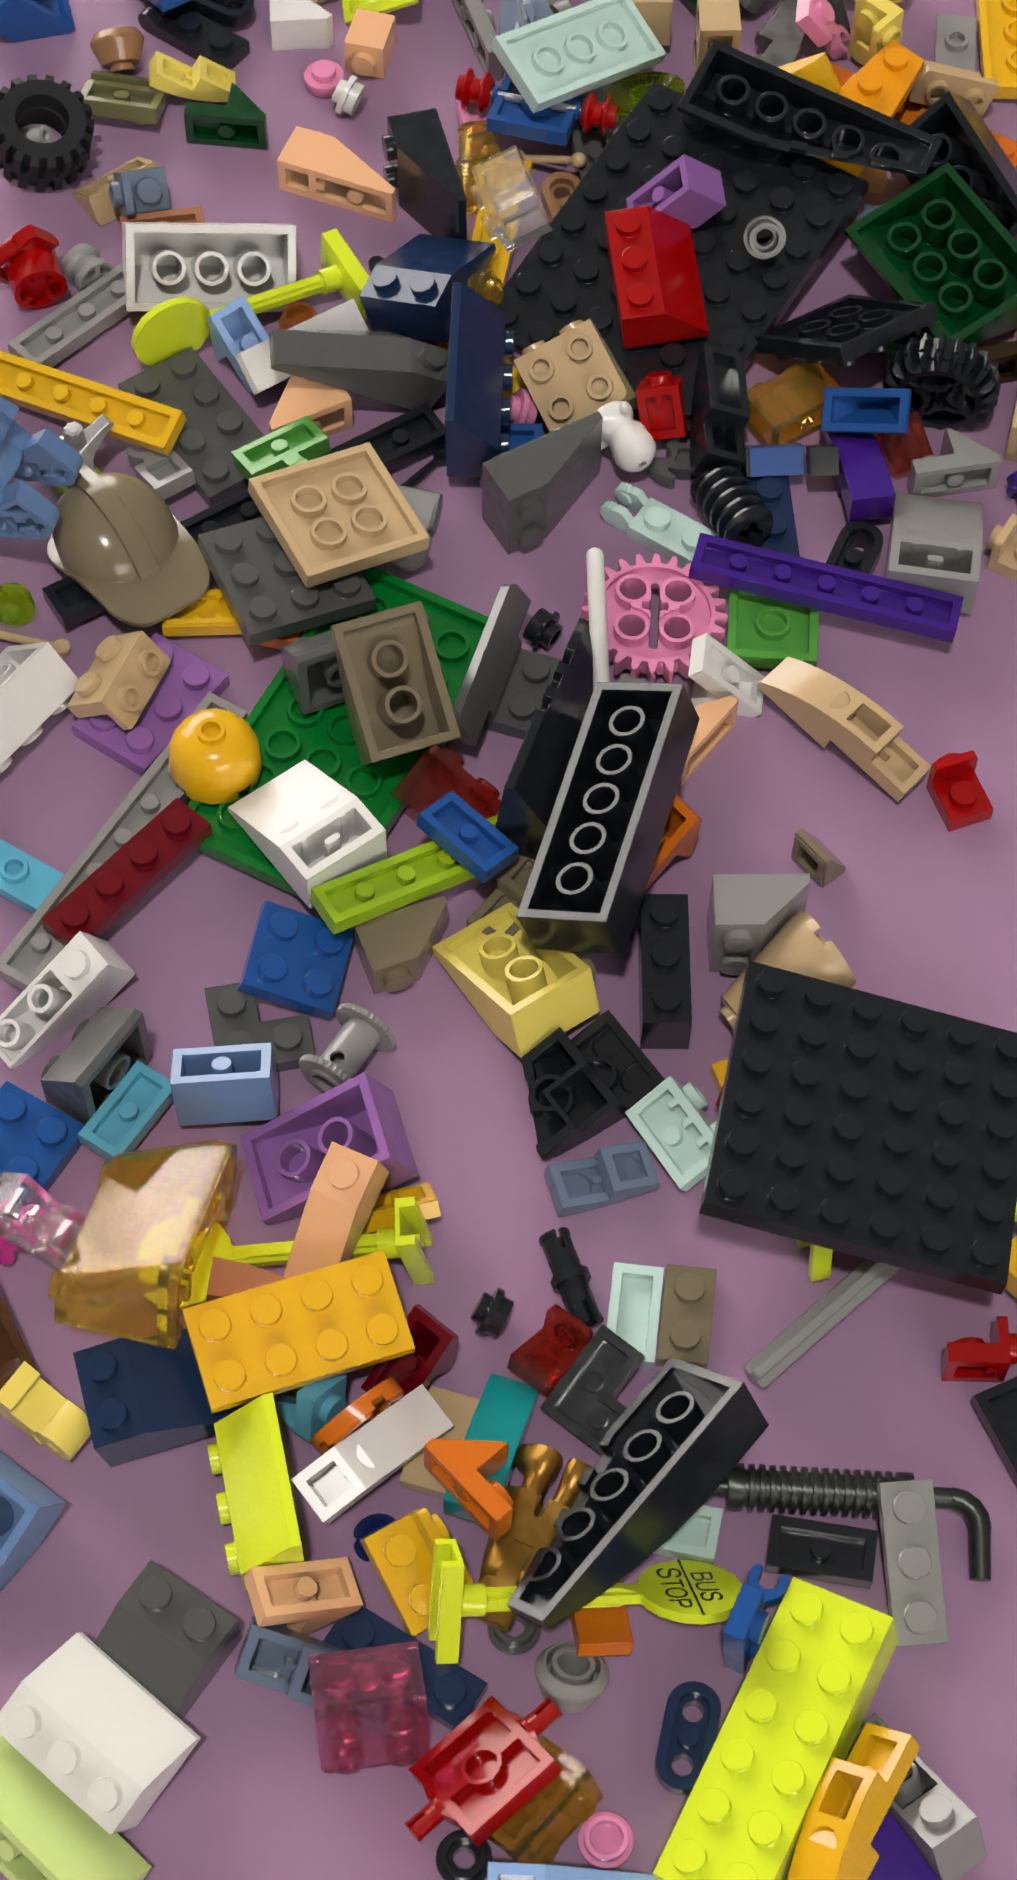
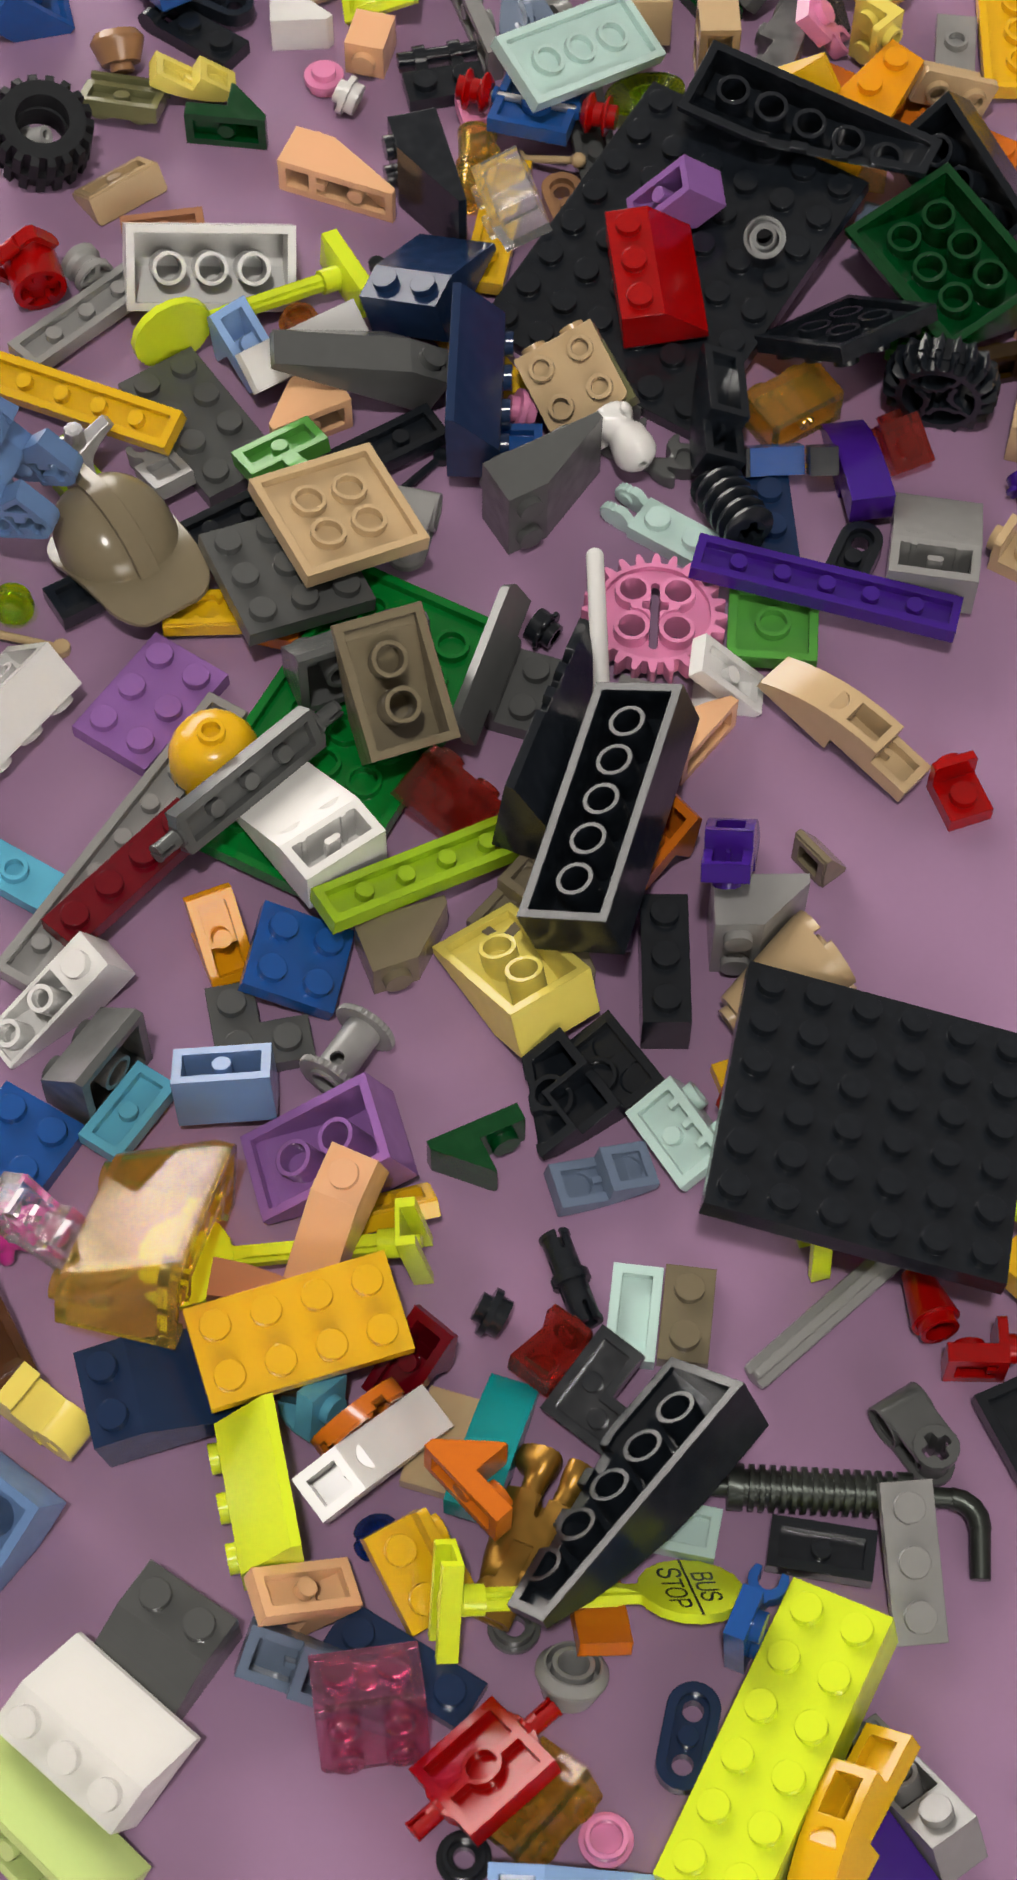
tan bracket [67,631,171,730] -> none
sand blue bracket [109,166,171,216] -> none
blue plate [416,790,519,884] -> none
clear yellow plate [468,270,504,305] -> none
red bracket [635,370,688,440] -> none
blue slope [821,387,912,434] -> none
light grey slope [907,428,1002,497] -> none
none -> dark grey plate [149,700,344,863]
none -> light orange slope [182,882,250,987]
none -> black plate [396,39,484,112]
none -> dark green slope [426,1103,526,1191]
none -> dark purple slope [701,817,760,890]
none -> dark grey piece [868,1381,960,1487]
none -> red cone [901,1270,960,1343]

